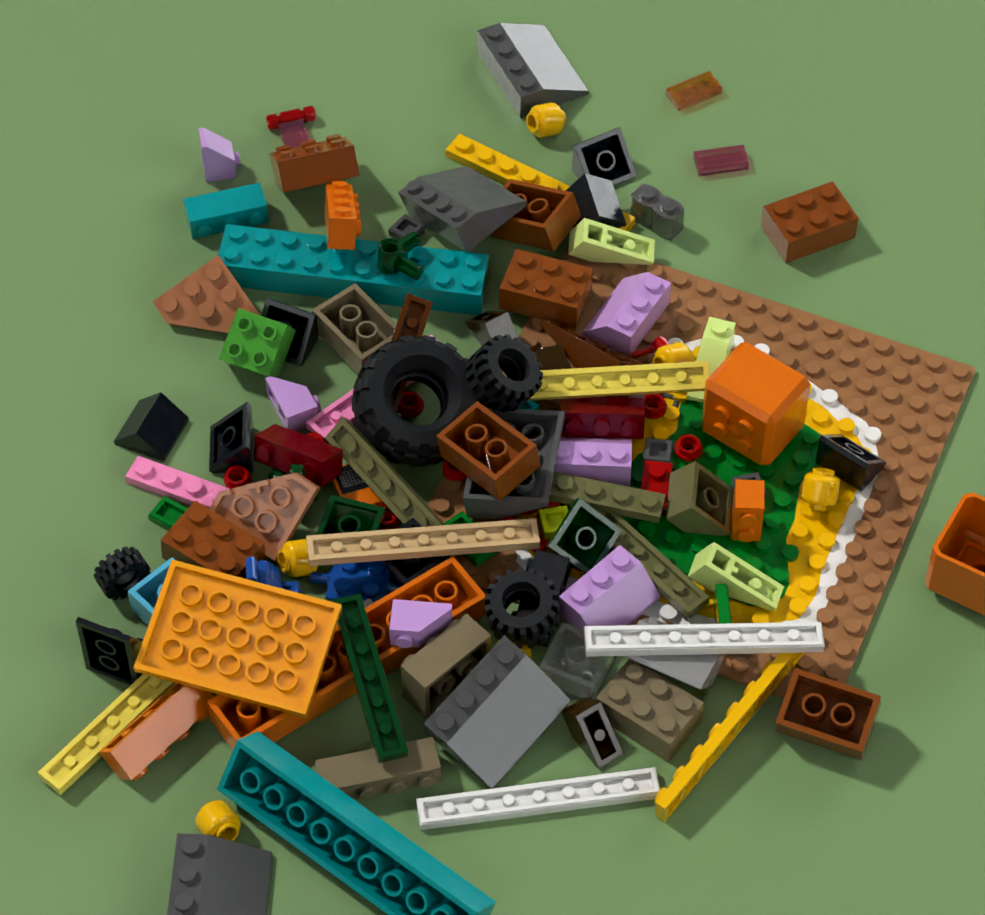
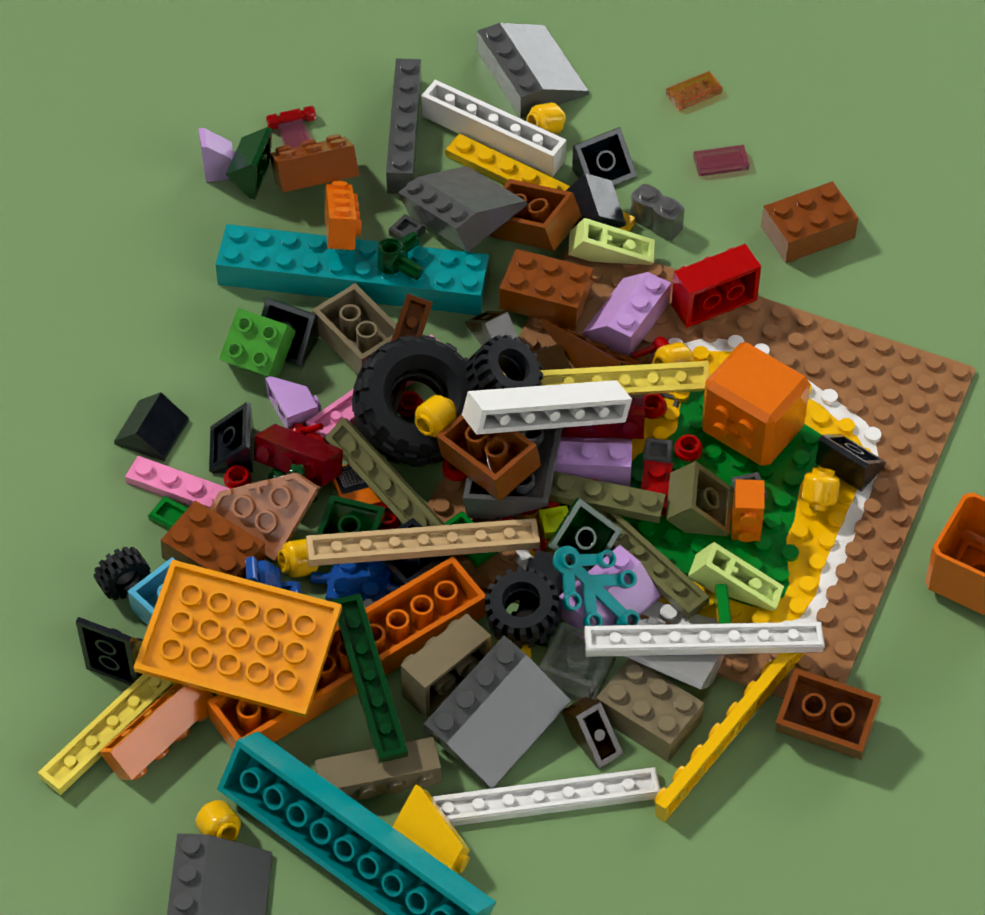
nougat plate [153,255,261,334] -> none
teal brick [183,182,269,239] -> none
lavender slope [389,599,452,648] -> none
yellowish green slope [687,317,736,403] -> none
none -> dark green slope [226,127,272,200]
none -> red hand [290,423,324,435]
none -> dark grey brick [386,58,422,194]
none -> yellow slope [392,784,470,873]
none -> yellow head [415,395,457,437]
none -> white brick [421,80,567,177]
none -> white brick [462,380,632,435]
none -> teal plant [553,546,641,627]
none -> red brick [671,243,761,328]

